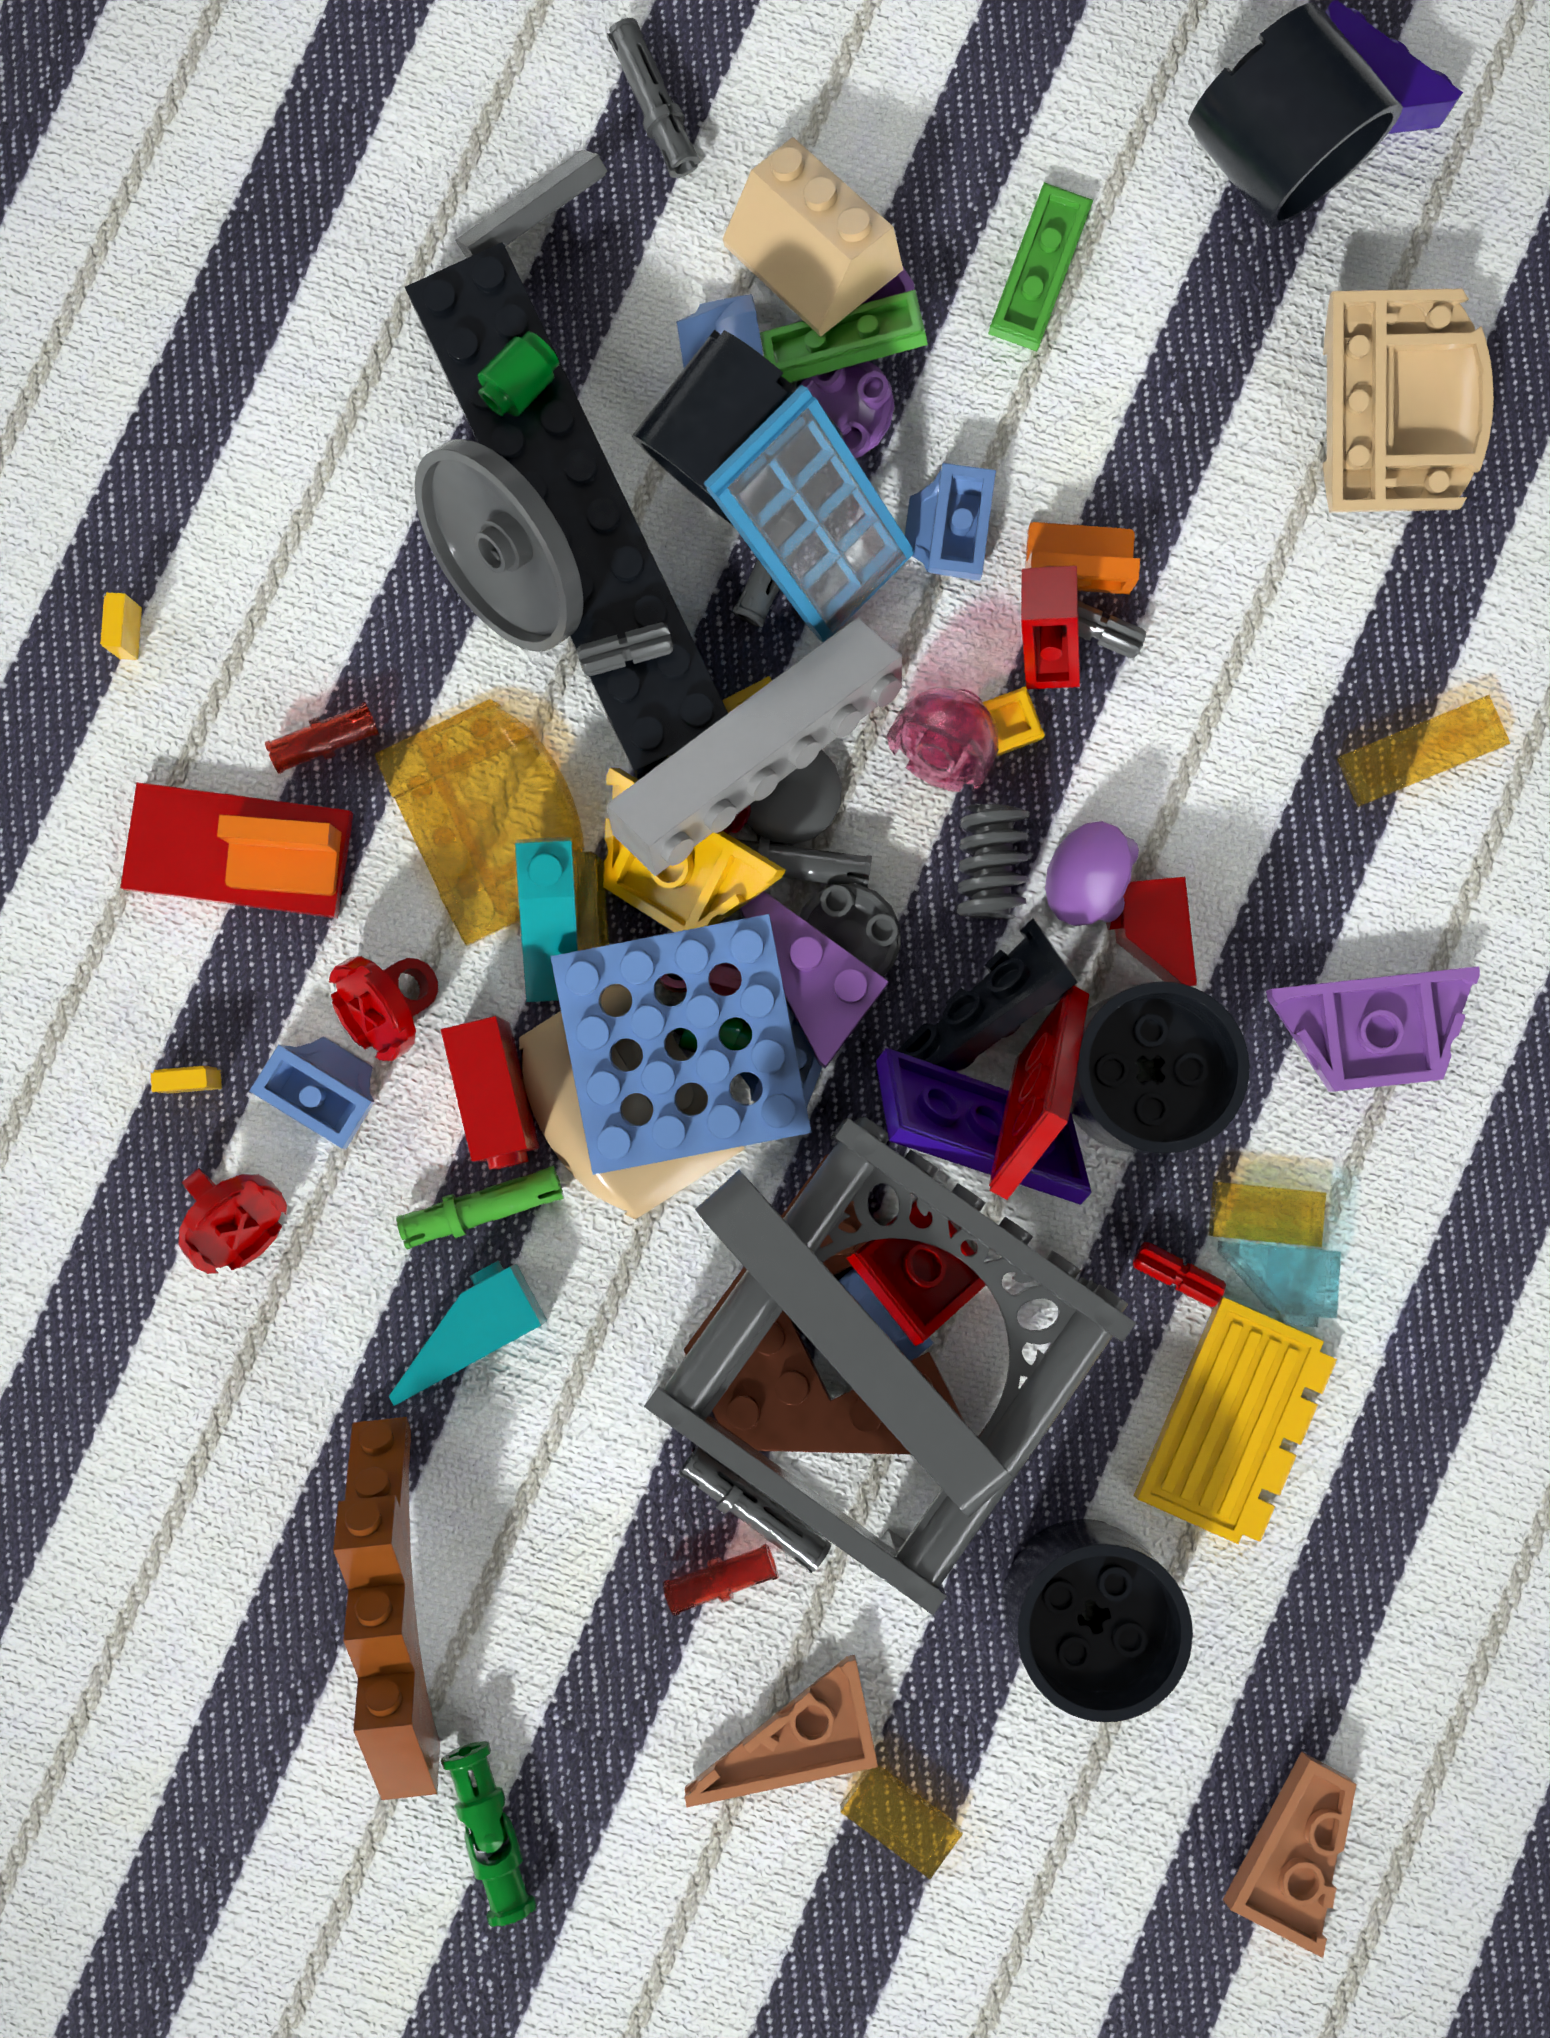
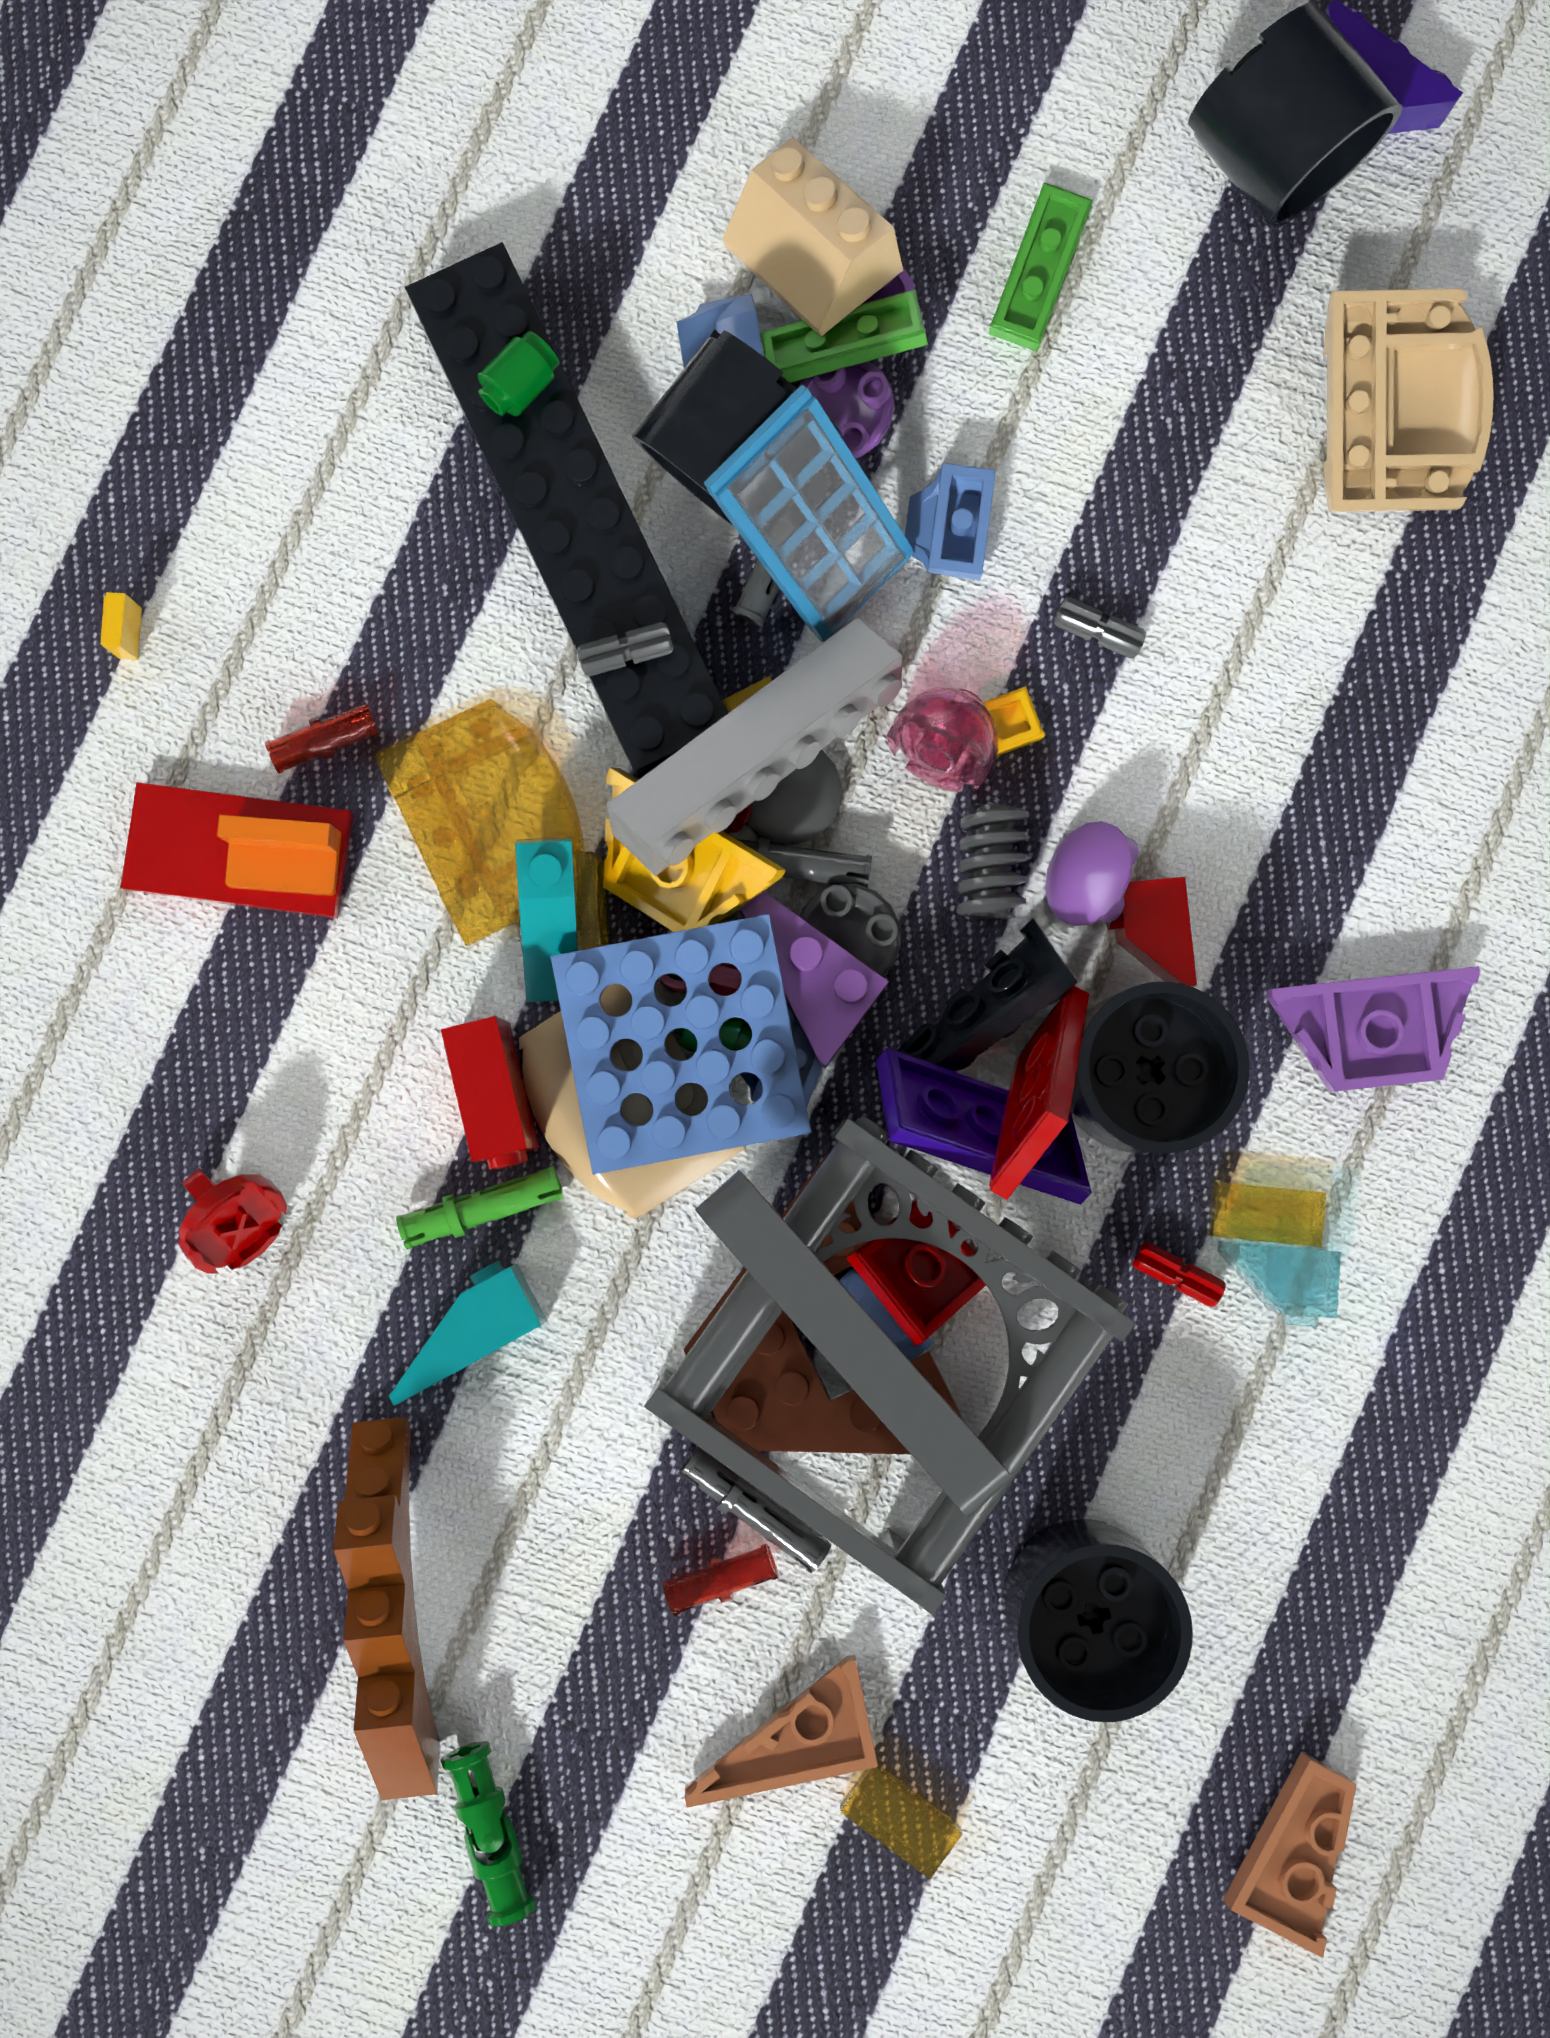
yellow tile [151,1066,222,1093] -> none
medium blue slope [249,1036,374,1149] -> none
red tile [329,956,438,1061] -> none
dark grey dish [415,439,583,652] -> none
dark grey tile [455,150,608,258] -> none
dark grey pin [607,18,700,178] -> none
red slope [1021,566,1080,689] -> none
orange panel [1025,522,1140,595] -> none
yellow hinge [1133,1296,1337,1544] -> none
clear yellow tile [1337,695,1511,807] -> none

